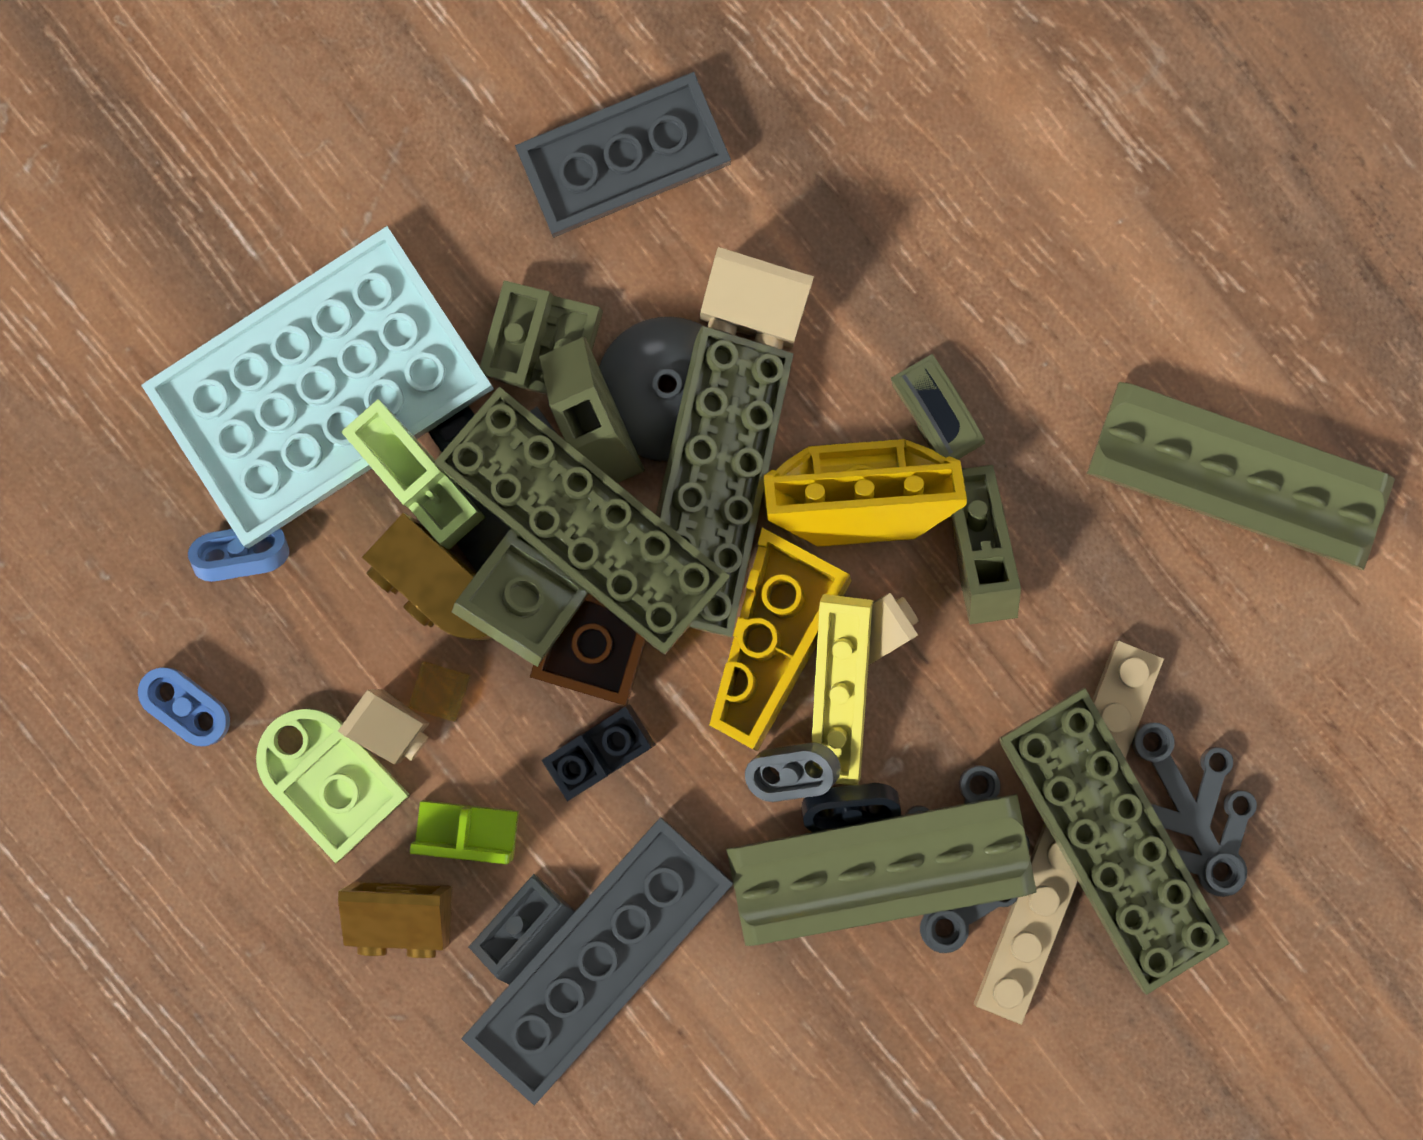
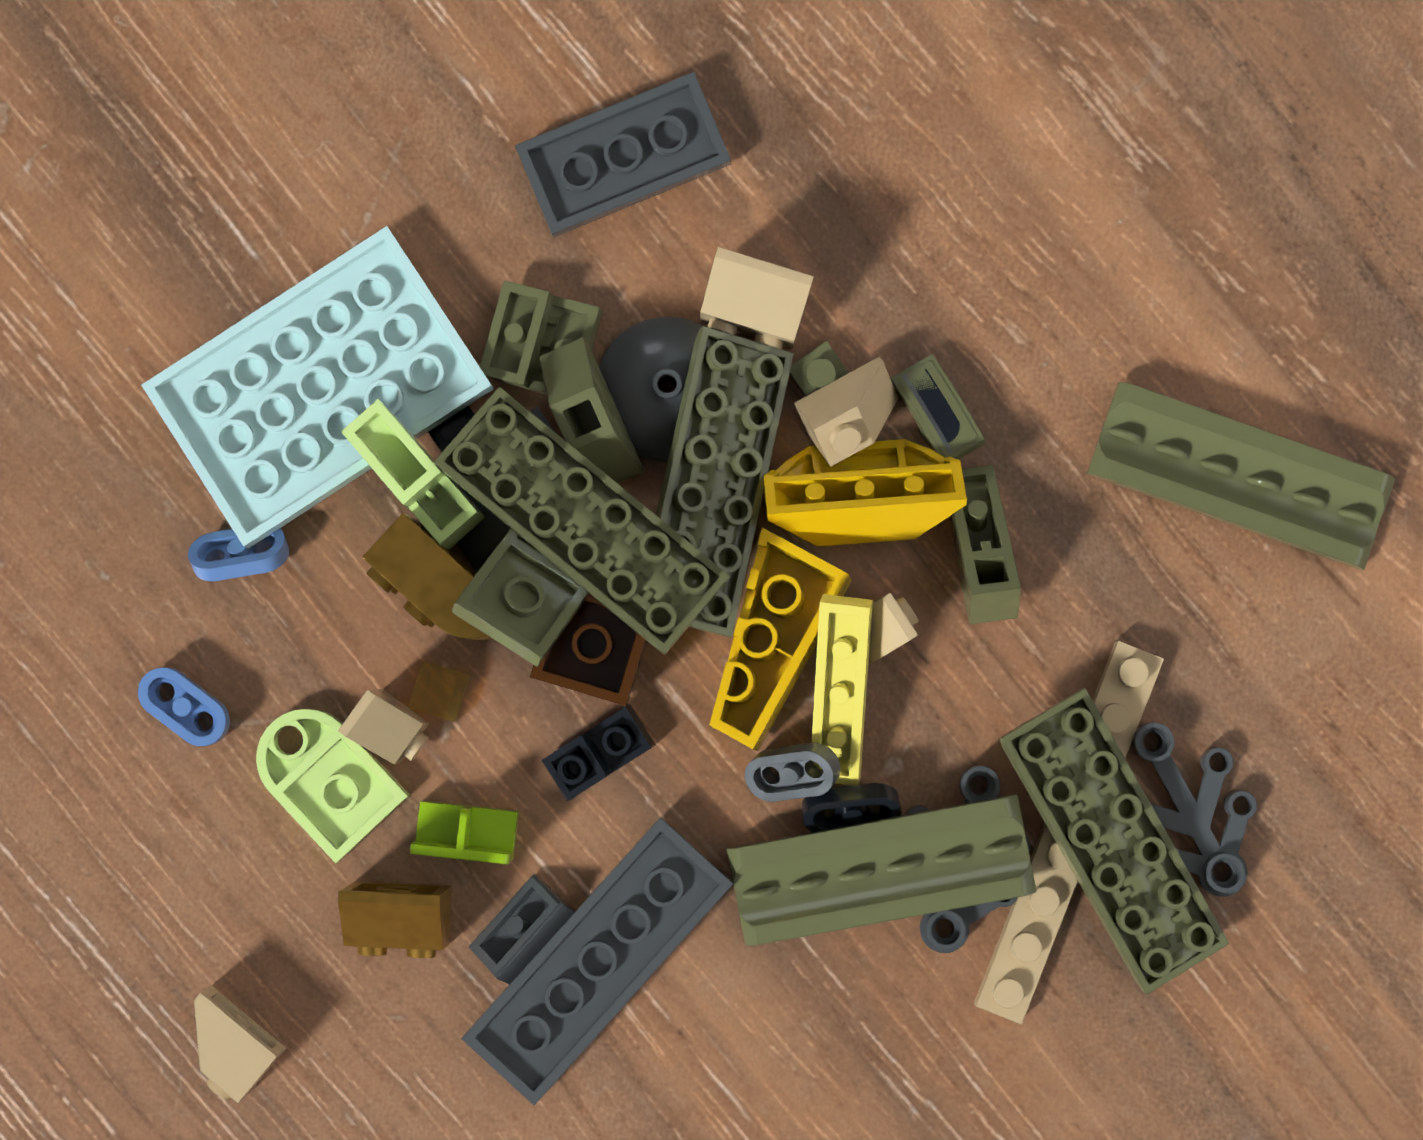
none -> tan slope [194,986,286,1103]
none -> olive plate [789,341,849,397]
none -> tan slope [794,357,899,467]

